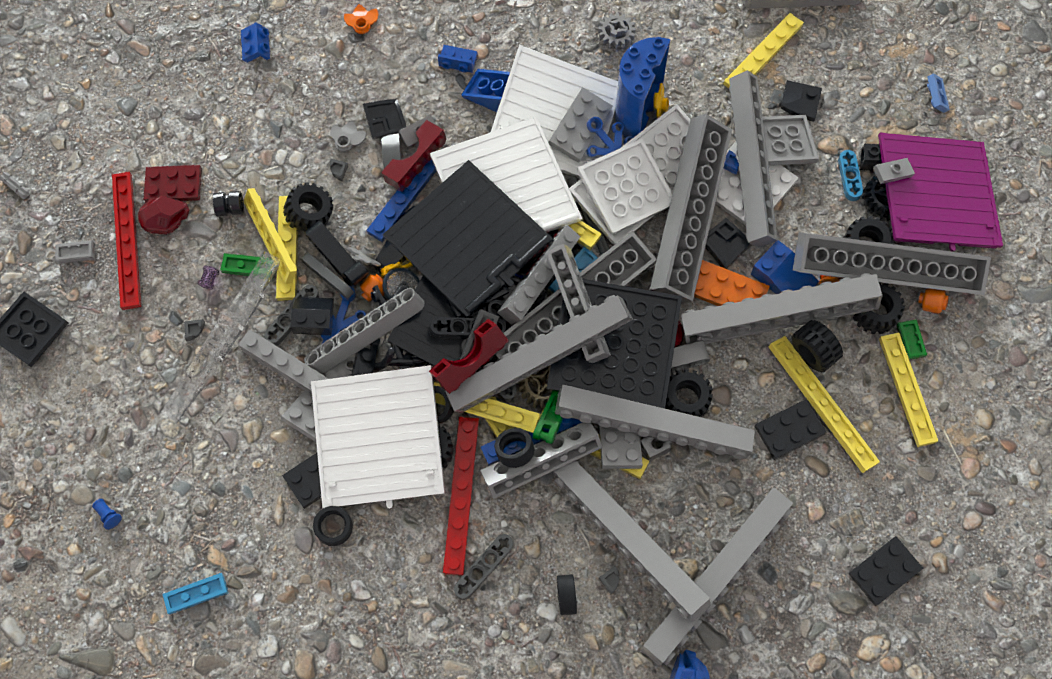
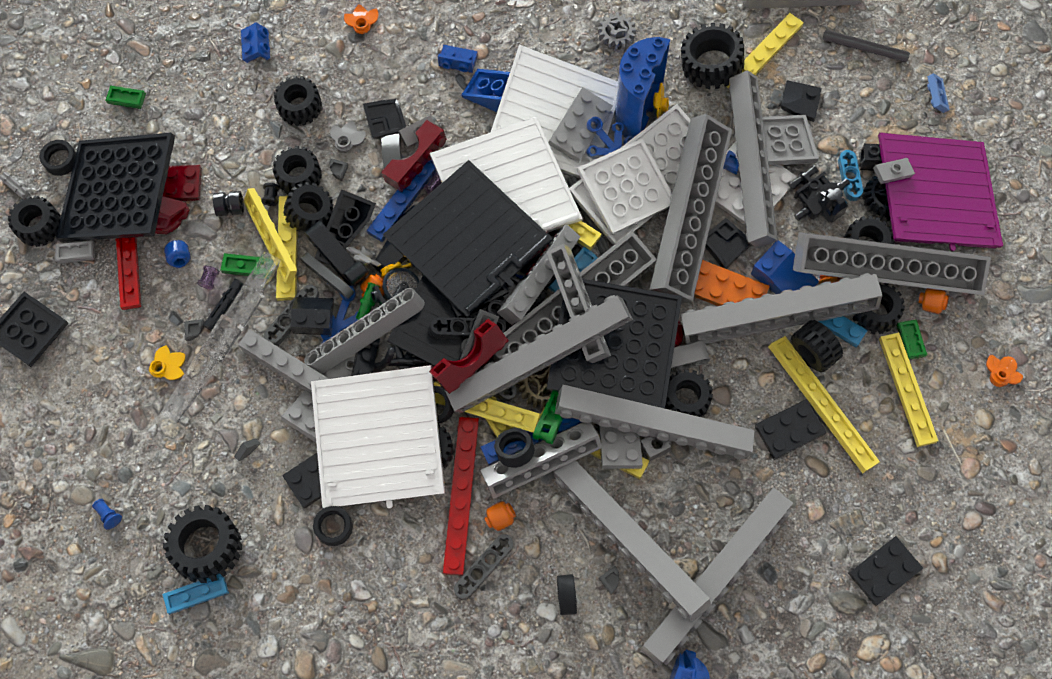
none -> black tyre [8,196,60,247]
none -> black tyre [39,140,76,176]
none -> black plate [56,132,175,242]
none -> green plate [105,85,146,109]
none -> yellow plate [149,345,186,380]
none -> black tyre [163,505,242,583]
none -> blue head [164,240,191,268]
none -> black pin [203,279,245,332]
none -> dark grey tile [234,438,260,461]
none -> black bush [261,183,280,206]
none -> black tyre [272,146,322,195]
none -> black tyre [274,76,322,126]
none -> black wedge [315,189,376,265]
none -> green pin [355,282,380,320]
none -> clear purple bush [423,173,442,194]
none -> orange head [485,501,516,531]
none -> black tyre [681,23,744,89]
none -> black piece [788,165,850,223]
none -> dark azure plate [818,316,868,348]
none -> dark grey axle [823,30,910,62]
none -> orange plate [986,355,1023,387]

